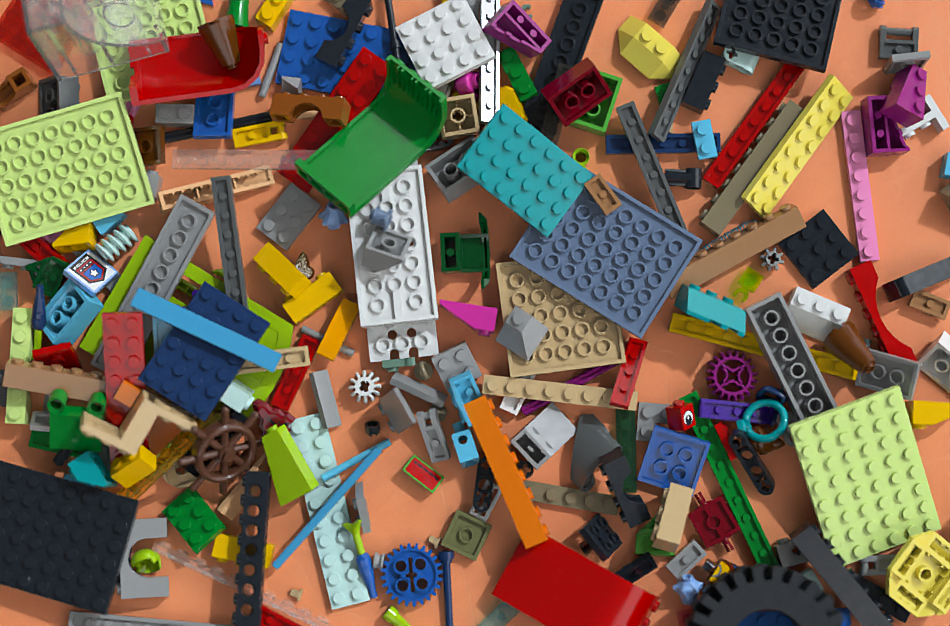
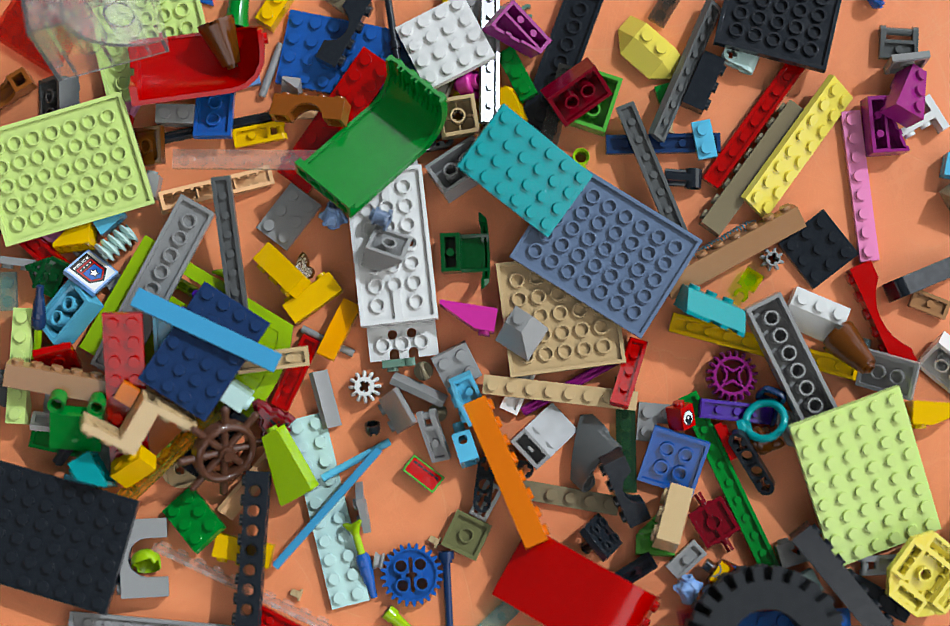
medium nougat plate [584,173,622,216] -> none

